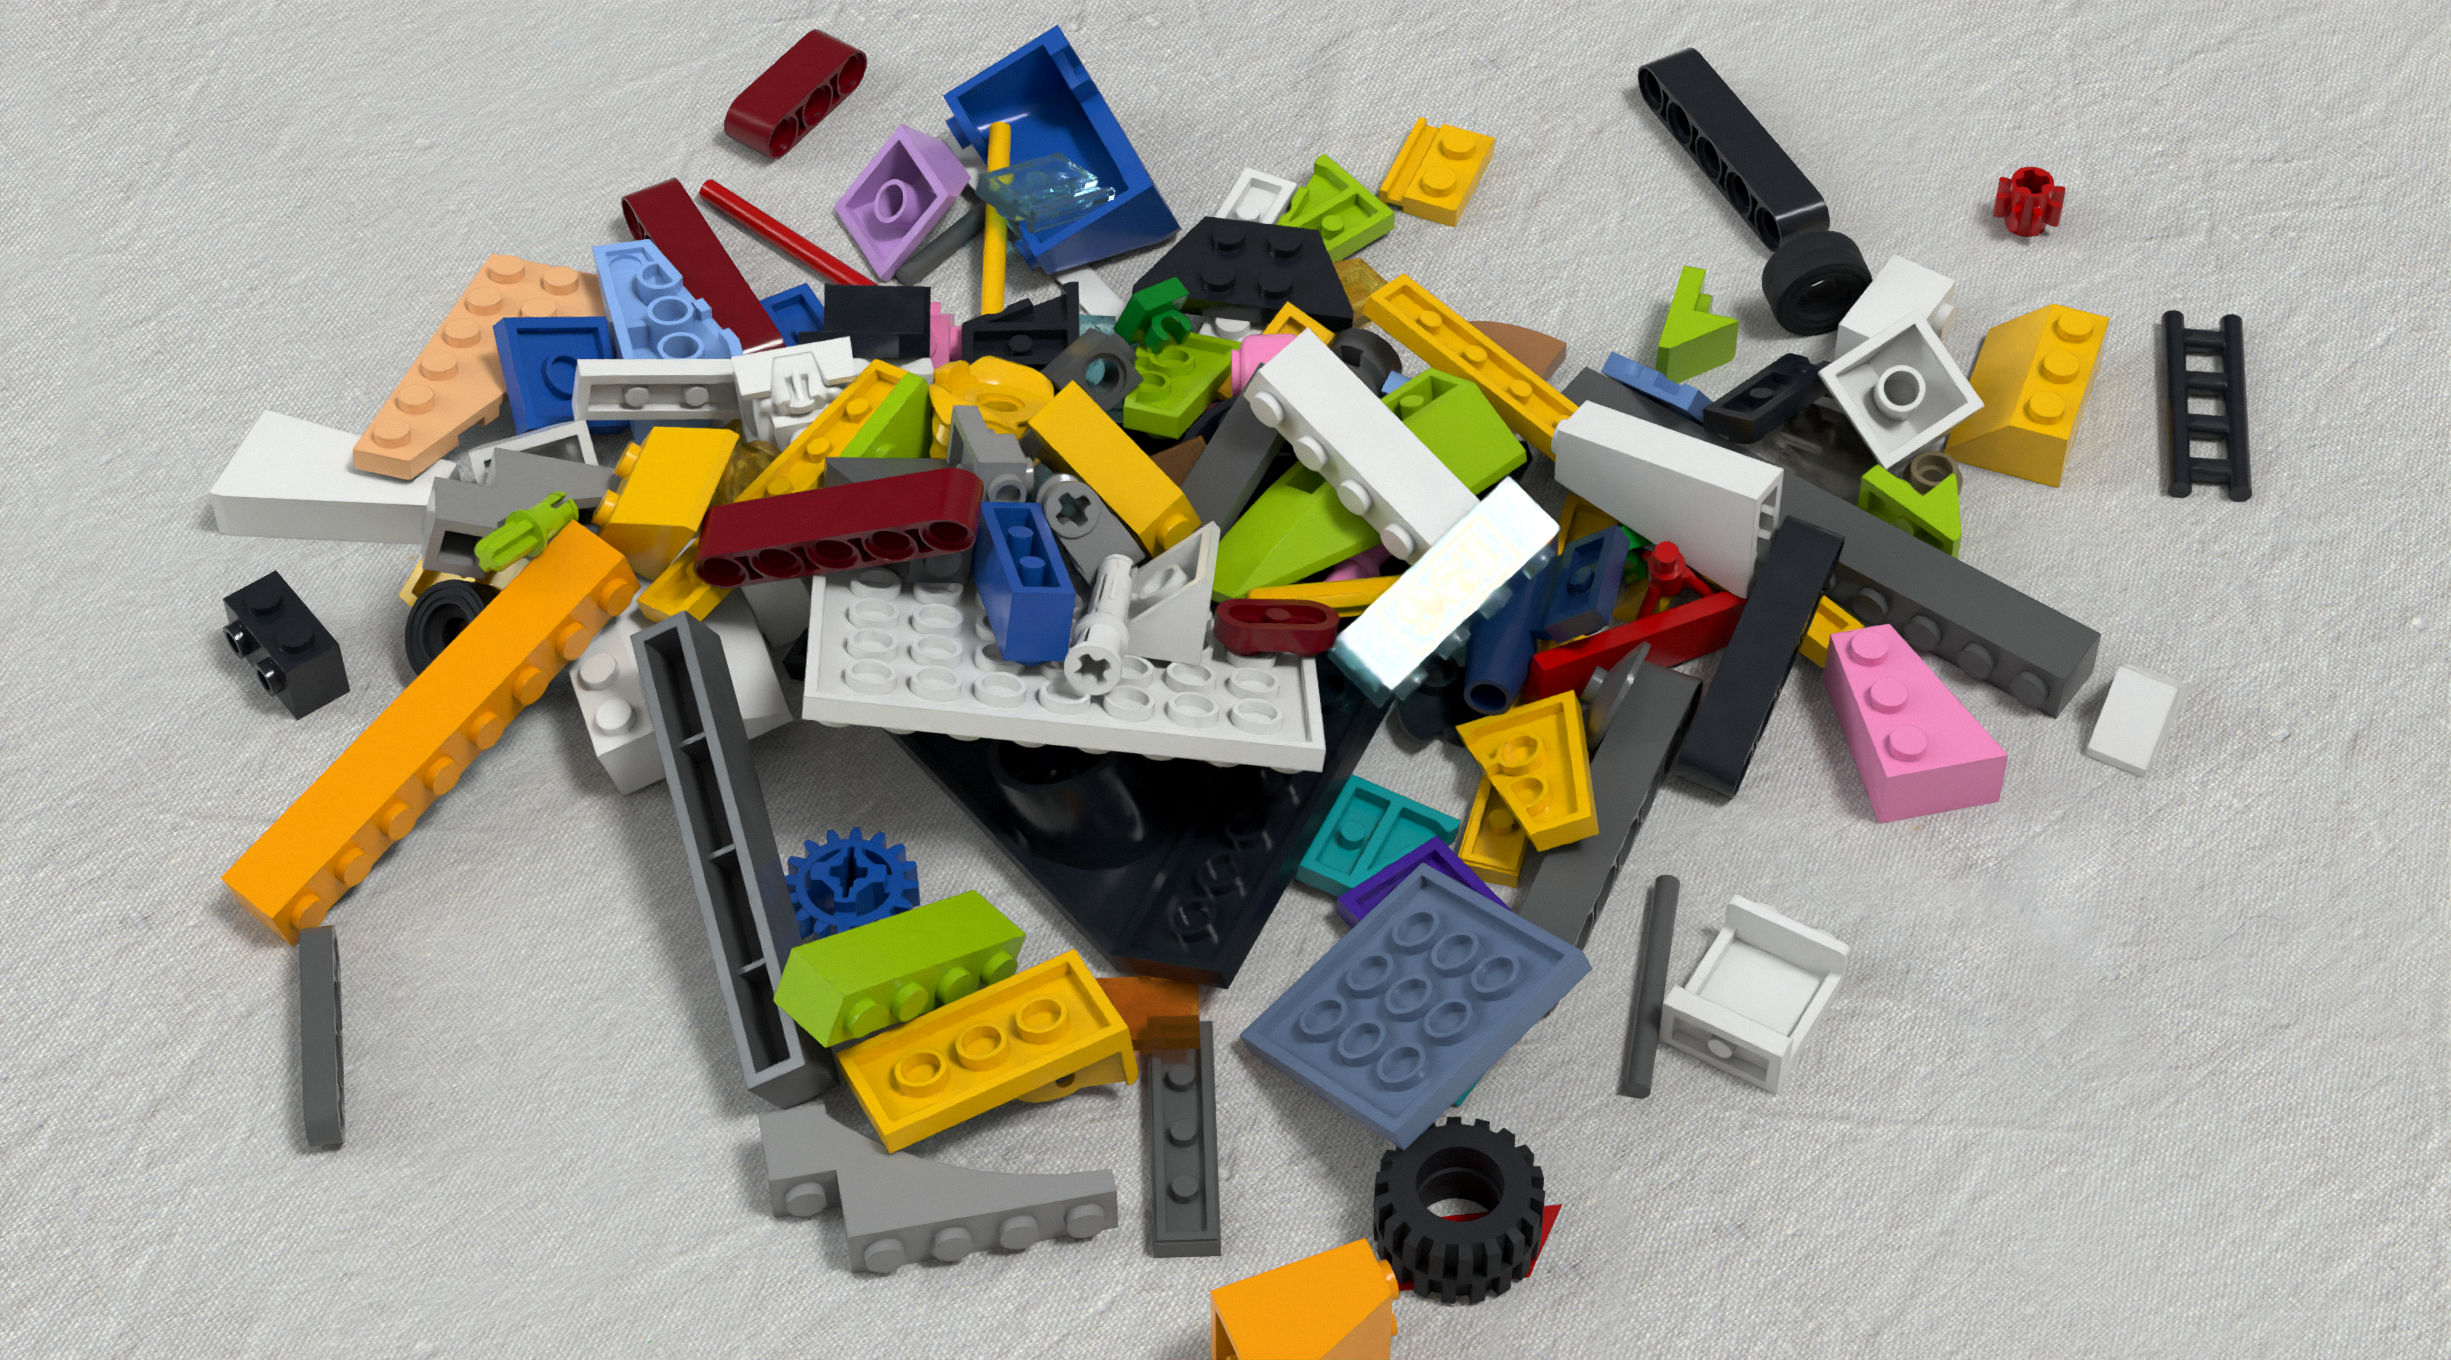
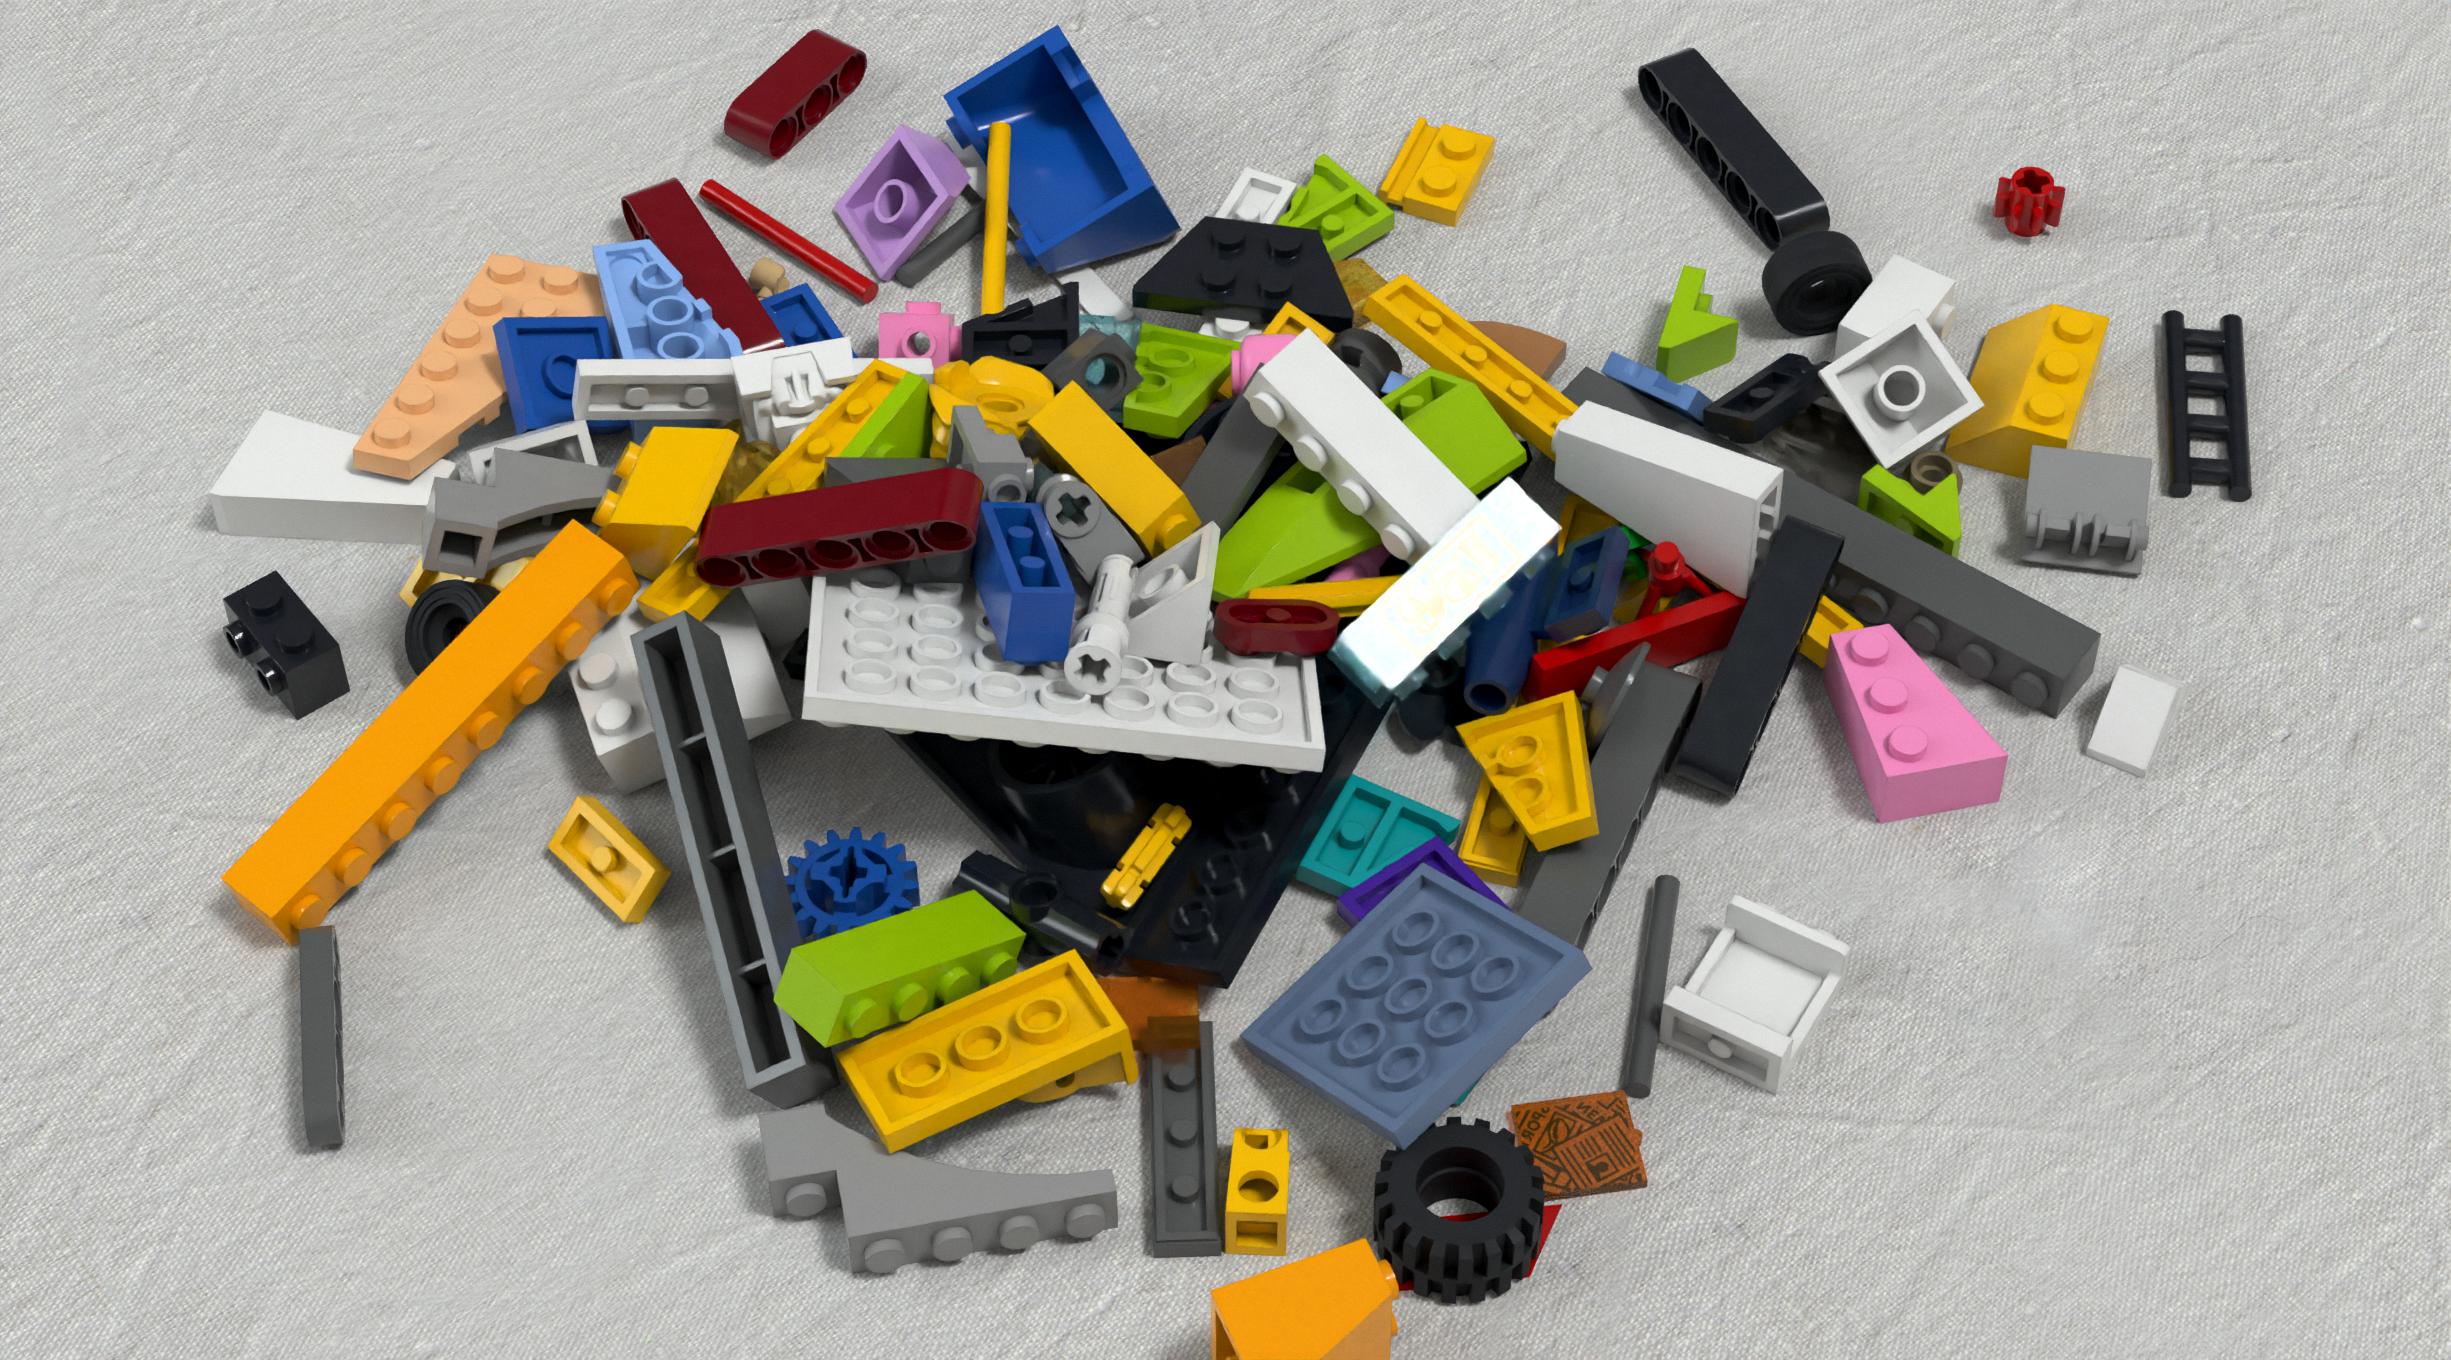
lime axle [474,491,579,572] -> none
black panel [798,284,931,358] -> none
clear light blue plate [975,152,1116,233] -> none
green tile [1113,277,1192,354] -> none
none -> yellow plate [547,795,672,923]
none -> tan hand [749,257,790,301]
none -> black piece [952,850,1131,978]
none -> yellow axle [1100,803,1191,911]
none -> yellow leg [1225,1127,1290,1256]
none -> clear orange piece [1511,1090,1648,1202]
none -> light grey hinge [2019,445,2152,575]

